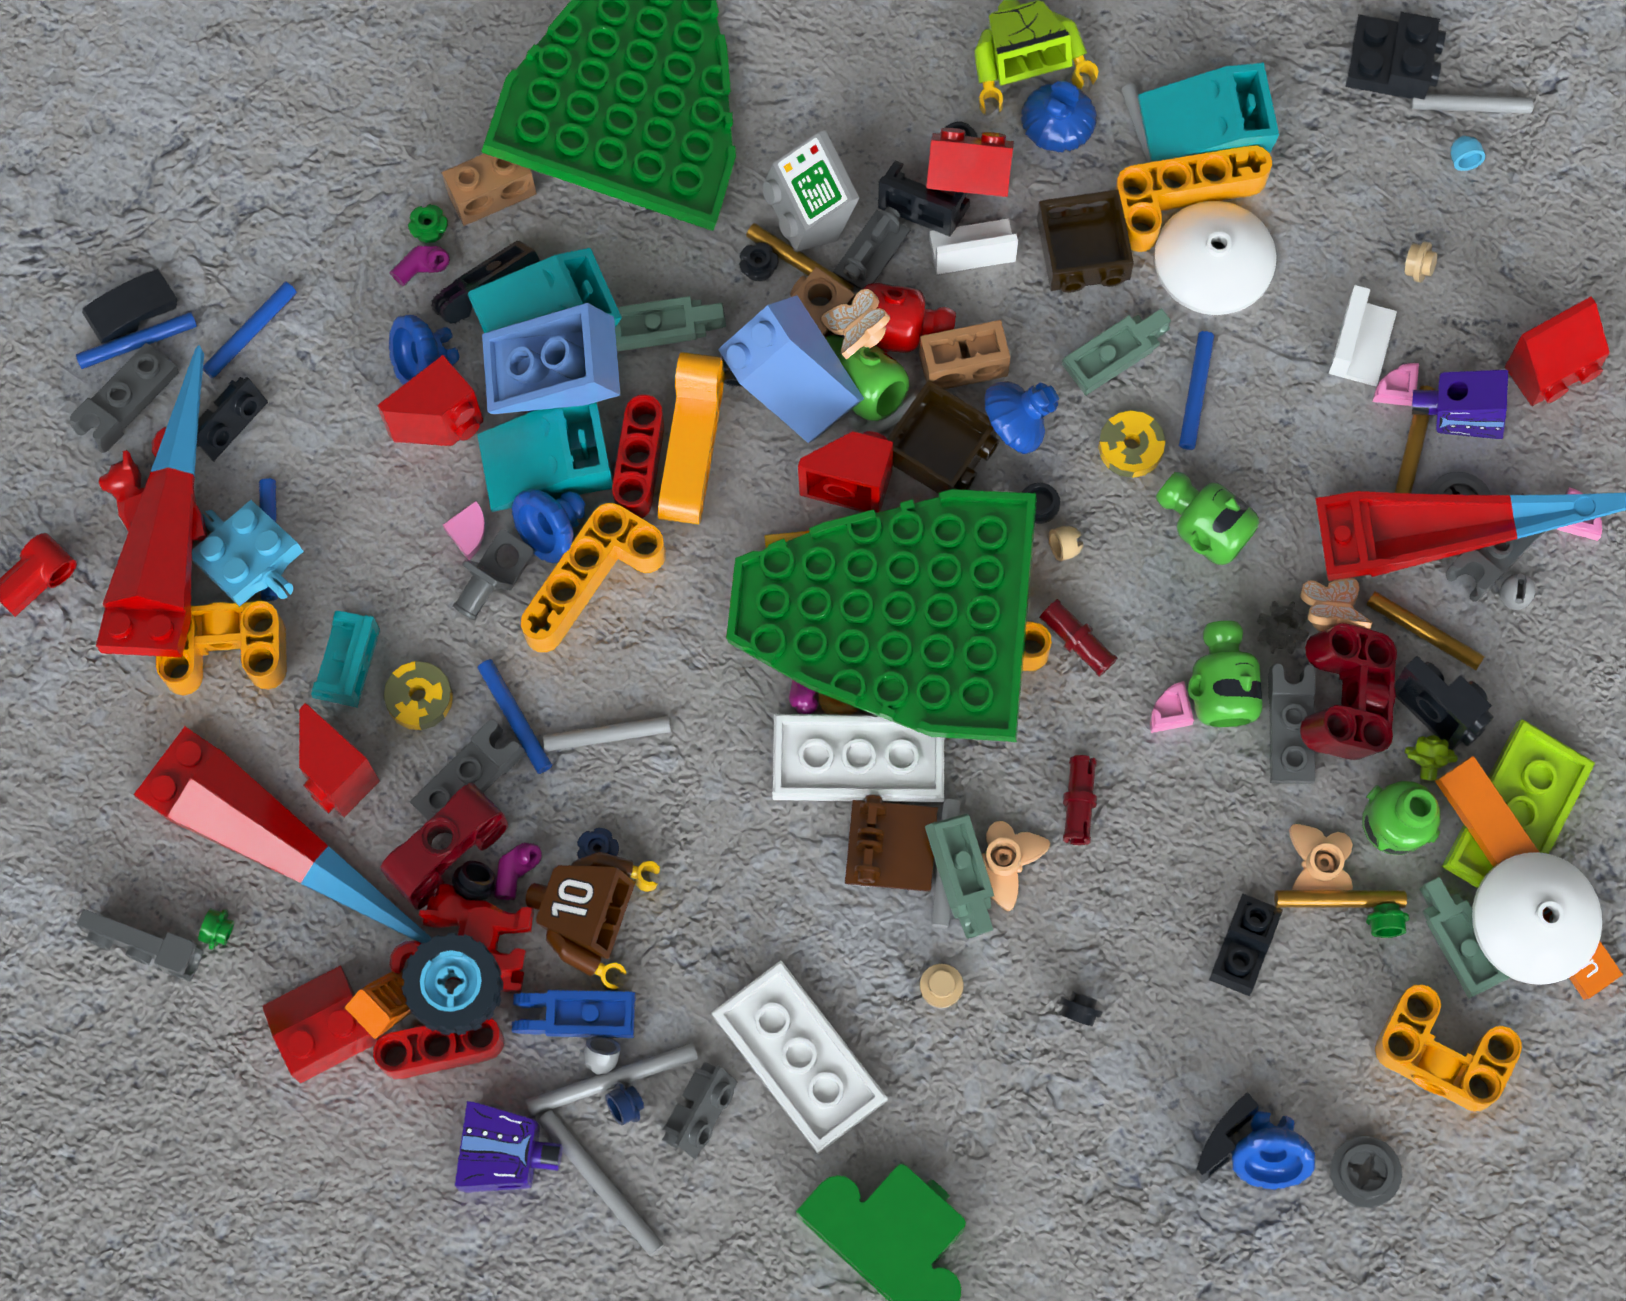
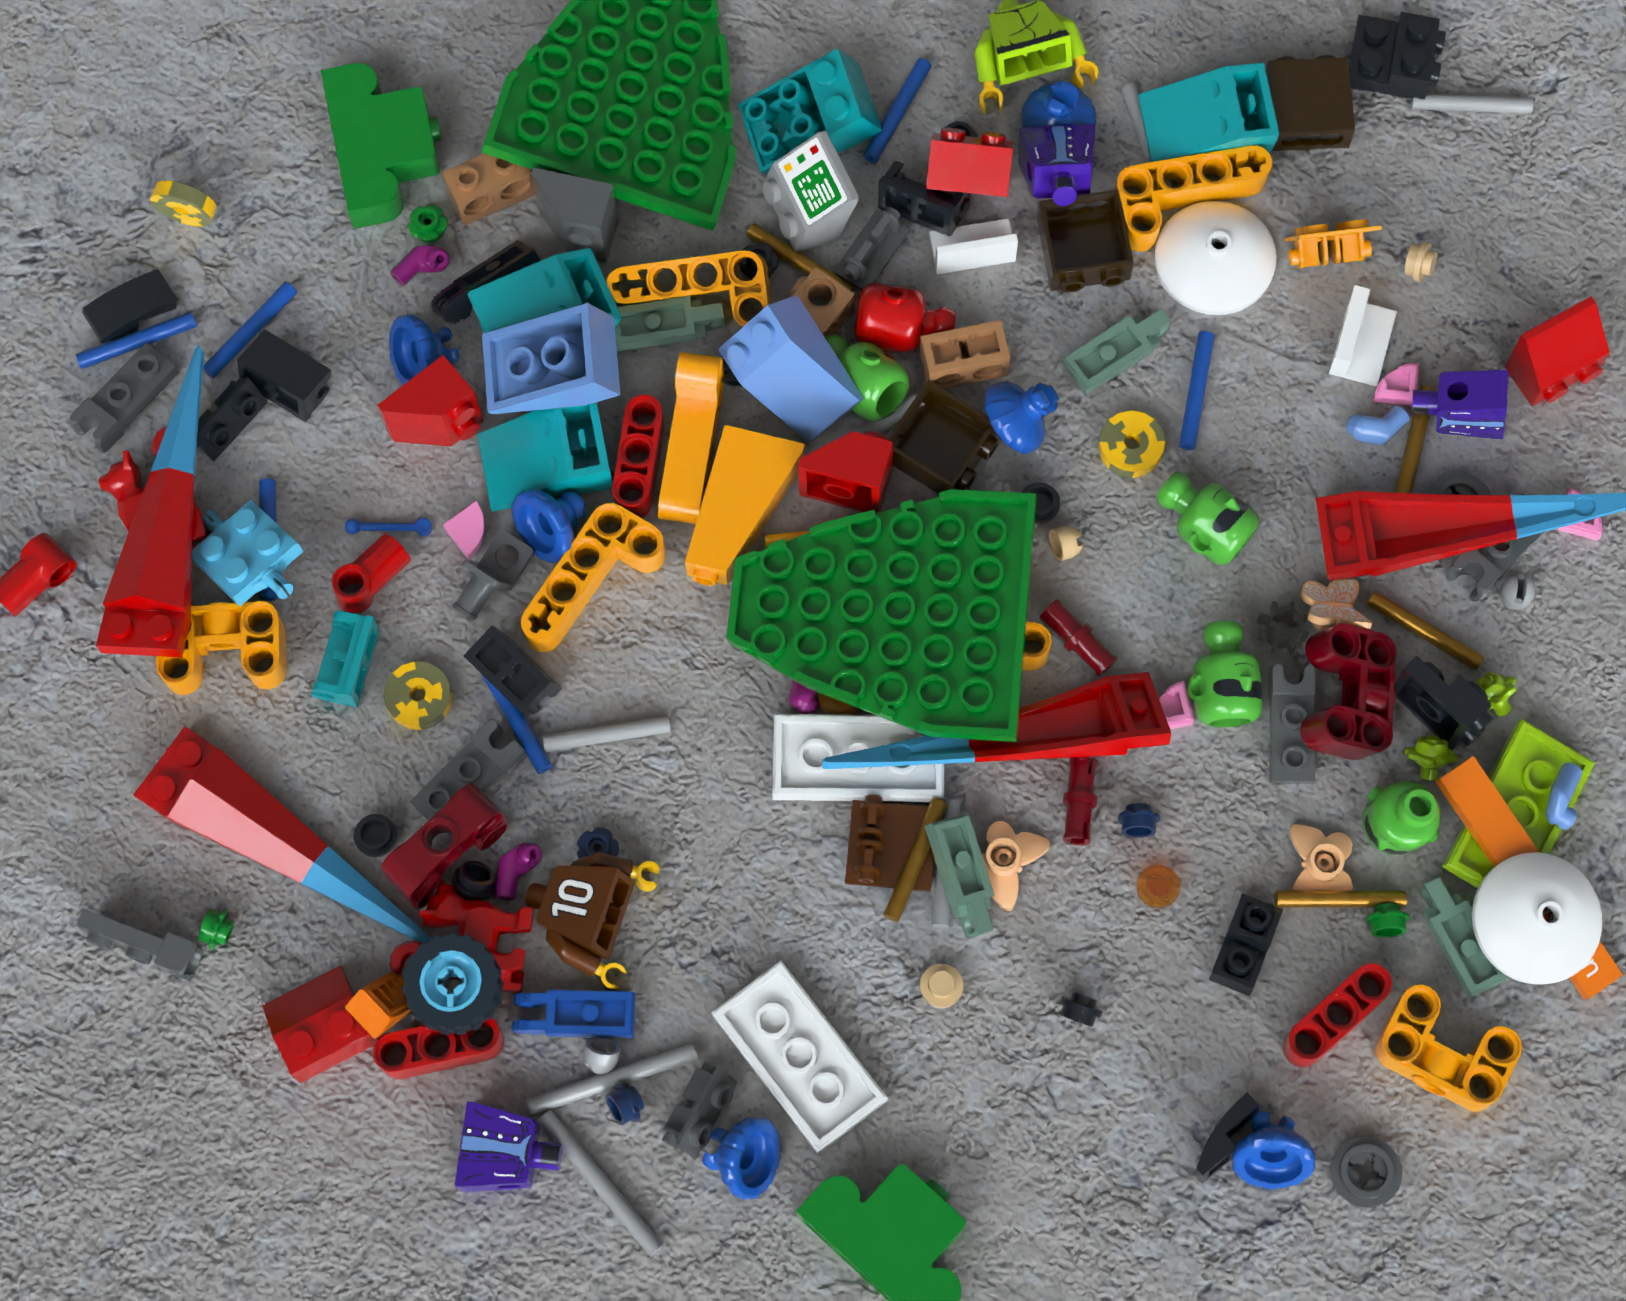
red slope [299,703,380,818] -> none
light nougat animal [821,289,890,359] -> none
medium azure hinge [1450,136,1486,171] -> none
none -> piece [149,180,217,227]
none -> black hinge [237,329,332,422]
none -> green brick [321,63,442,229]
none -> red piece [331,533,411,614]
none -> blue hinge [345,518,432,536]
none -> black plate [354,814,397,857]
none -> black hinge [463,625,562,714]
none -> dark grey slope [531,168,619,263]
none -> light orange beam [606,250,772,326]
none -> light orange slope [685,425,806,586]
none -> blue hair [703,1117,781,1200]
none -> teal slope [738,48,883,174]
none -> red plate [822,672,1171,769]
none -> blue piece [863,58,932,163]
none -> pearl gold bar [883,798,948,922]
none -> dark purple torso [1018,124,1096,206]
none -> dark blue plate [1118,803,1160,838]
none -> clear orange plate [1136,865,1180,909]
none -> dark brown piece [1265,55,1355,151]
none -> red beam [1283,963,1392,1068]
none -> light orange hinge [1284,219,1382,269]
none -> medium blue arm [1346,405,1410,445]
none -> lime plant [1475,672,1517,716]
none -> medium blue arm [1545,763,1582,830]

